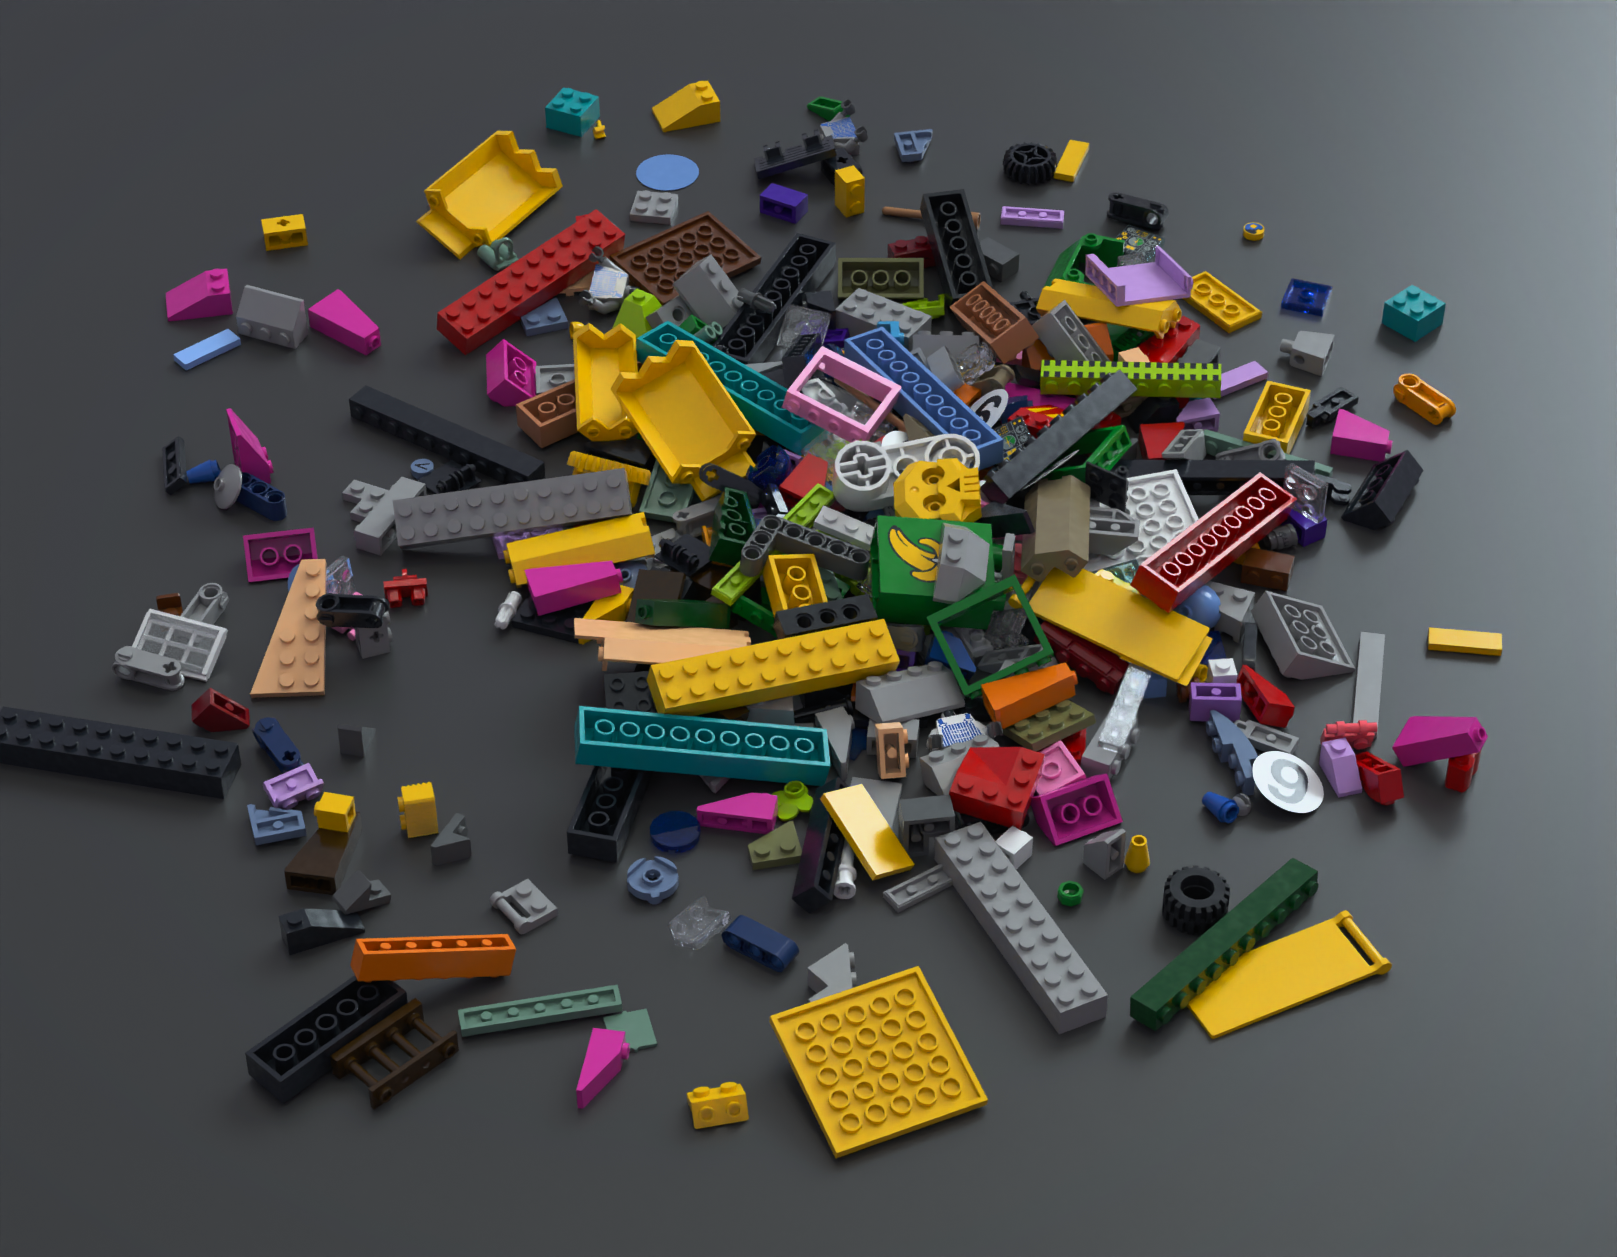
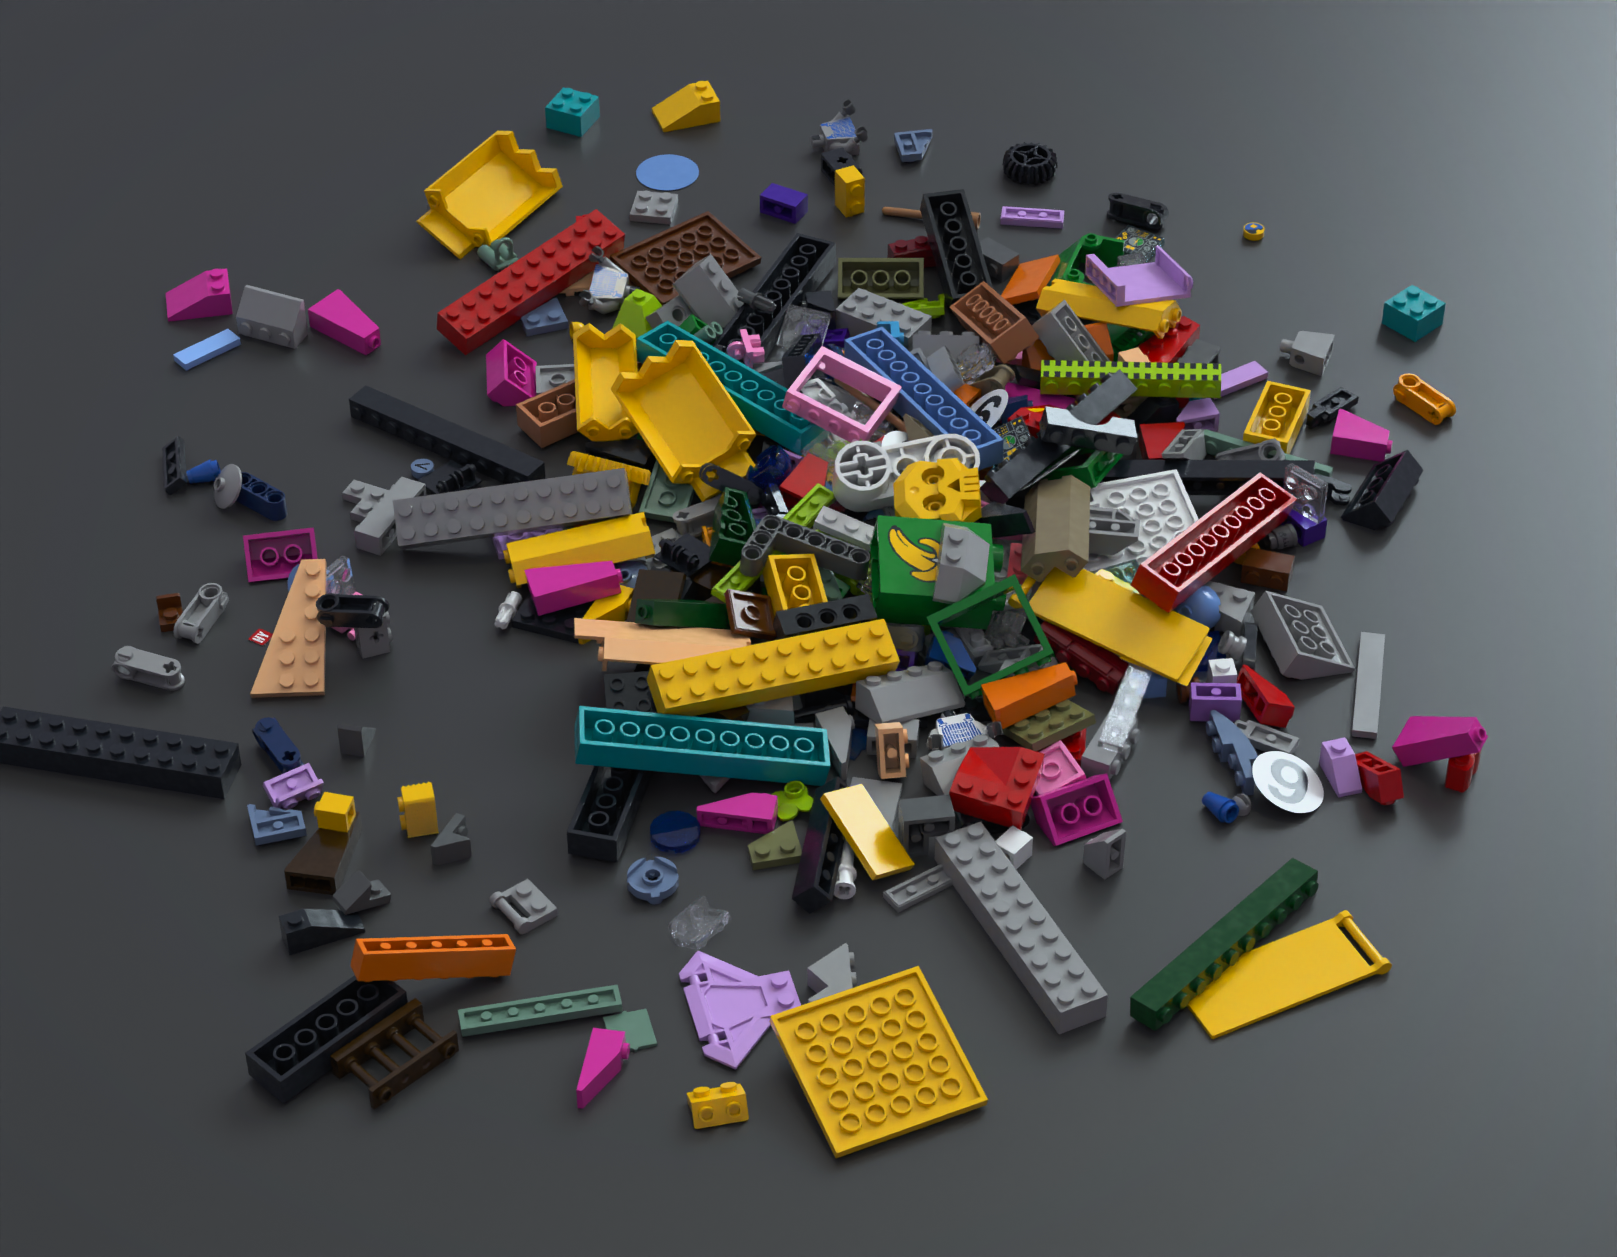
clear piece [132,609,228,682] -> none
dark red slope [191,688,250,732] -> none
dark pink slope [226,408,274,484] -> none
yellow brick [261,214,308,251] -> none
red hips [383,569,428,608] -> none
yellow hand [593,120,606,139] -> none
dark blue beam [721,915,799,972] -> none
black hinge [754,129,837,179] -> none
green slope [807,96,850,121] -> none
light grey tile [1002,533,1015,601] -> none
yellow tile [1054,140,1089,182] -> none
green tile [1057,881,1084,907] -> none
black hinge [1085,461,1129,513] -> none
yellow cone [1124,835,1150,873] -> none
black tyre [1162,866,1230,935] -> none
yellow tile [1182,271,1262,333] -> none
yellow hinge [1192,664,1208,683] -> none
clear blue tile [1281,278,1333,317] -> none
coral plate [1320,720,1377,750] -> none
yellow tile [1428,627,1502,656] -> none
none -> red sticker [248,629,273,645]
none -> lavender plate [679,951,801,1070]
none -> reddish brown plate [724,589,777,641]
none -> bright pink hips [727,329,765,369]
none -> orange tile [1001,254,1061,305]
none -> black arch [1039,406,1137,455]
none -> light grey wheel [1218,630,1247,660]

